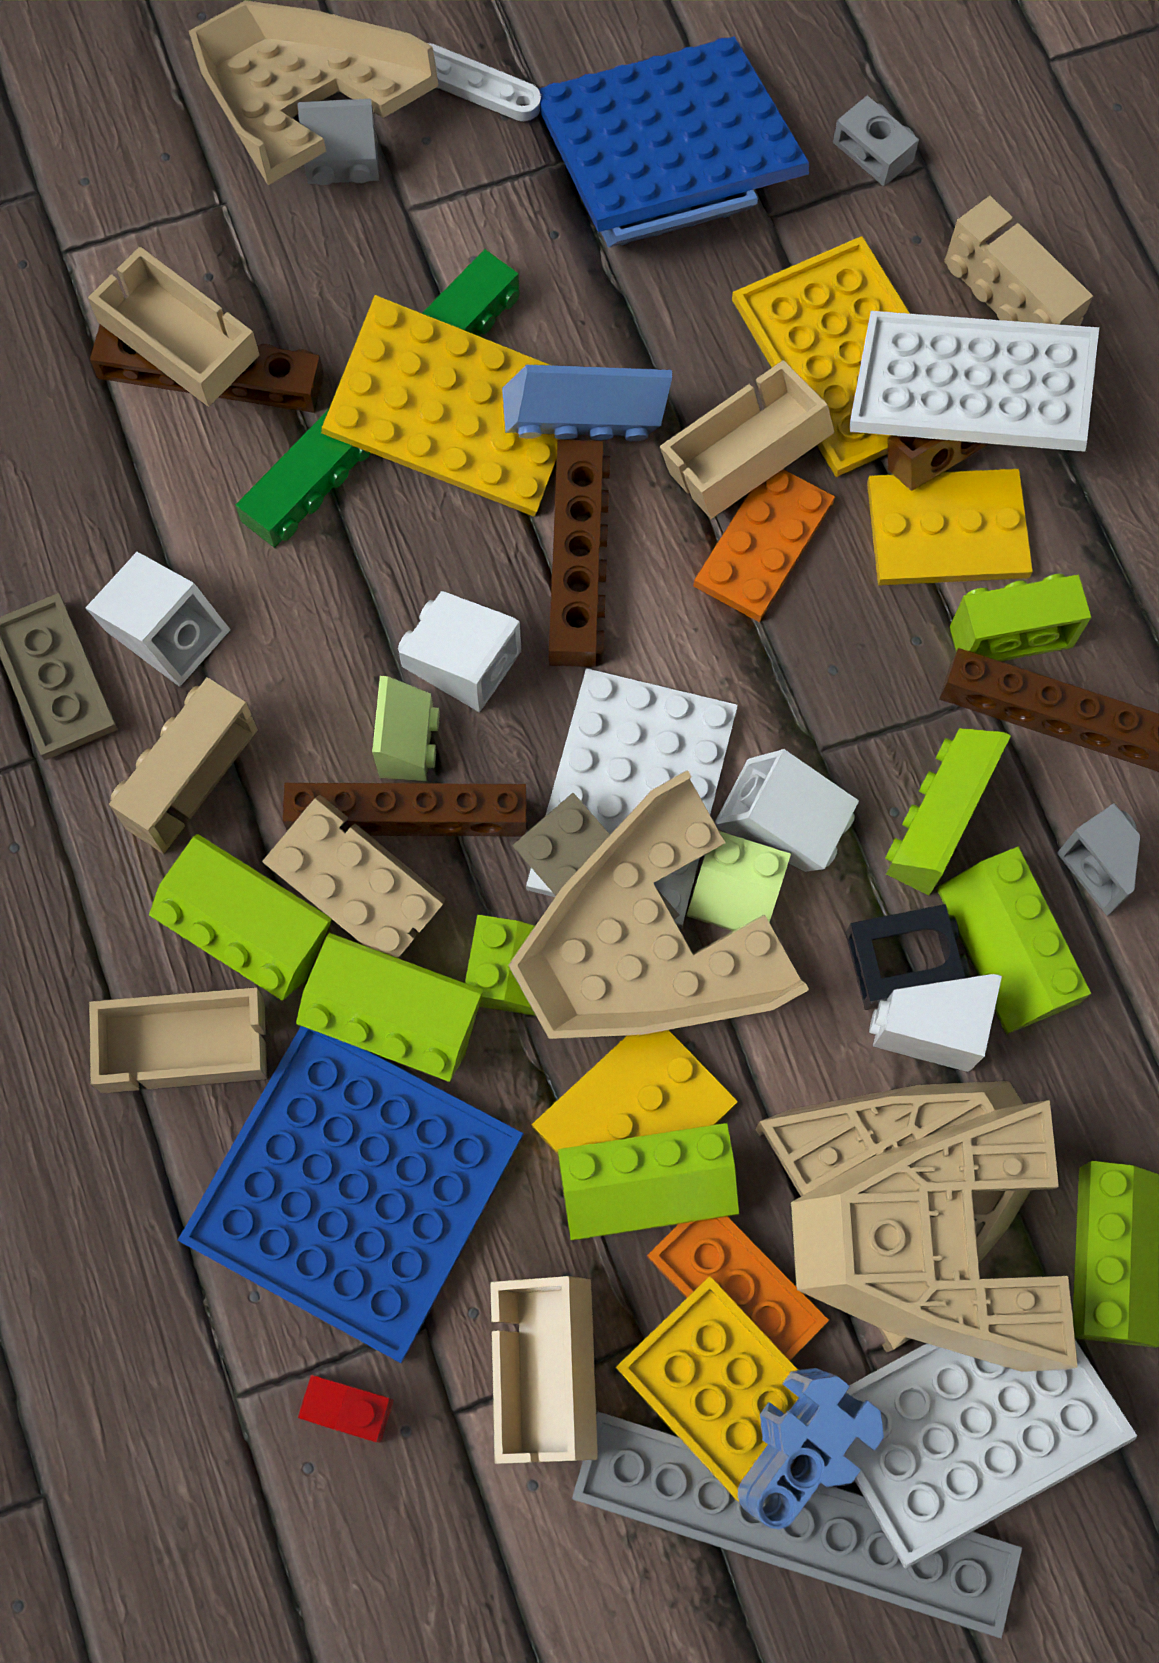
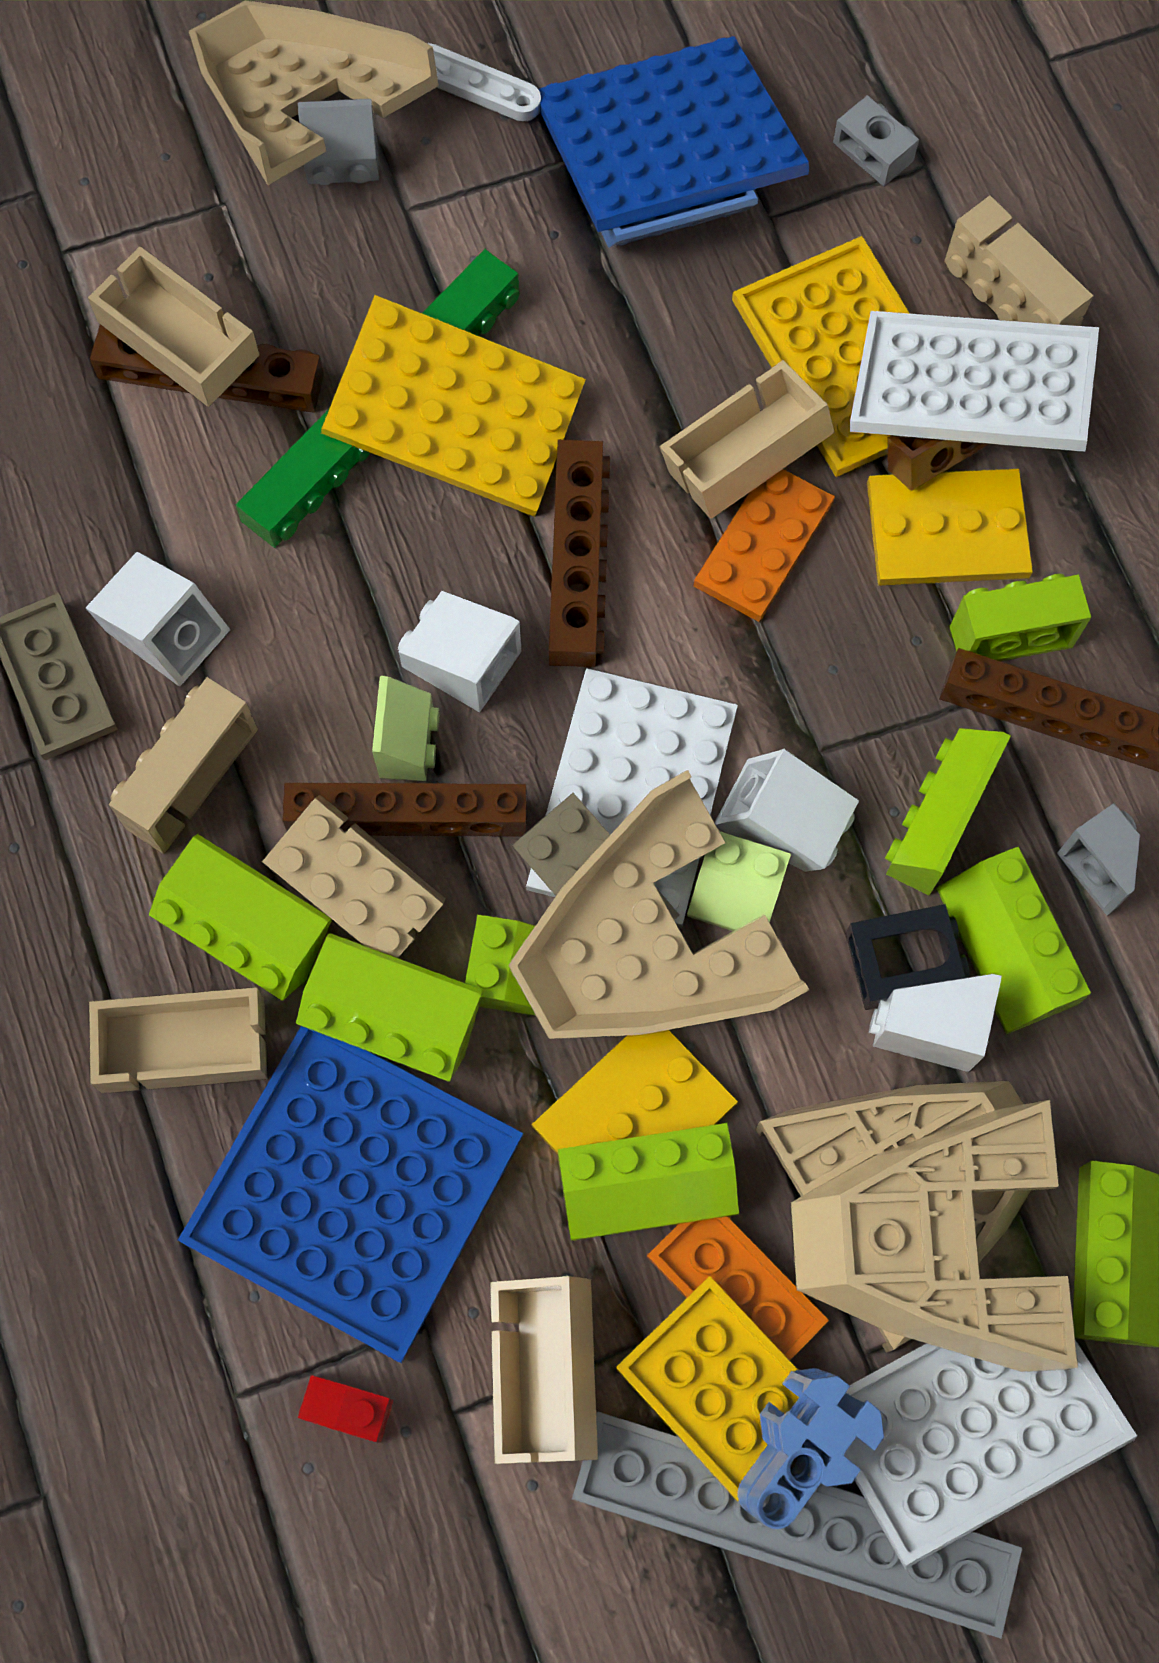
medium blue slope [502,365,672,441] -> none

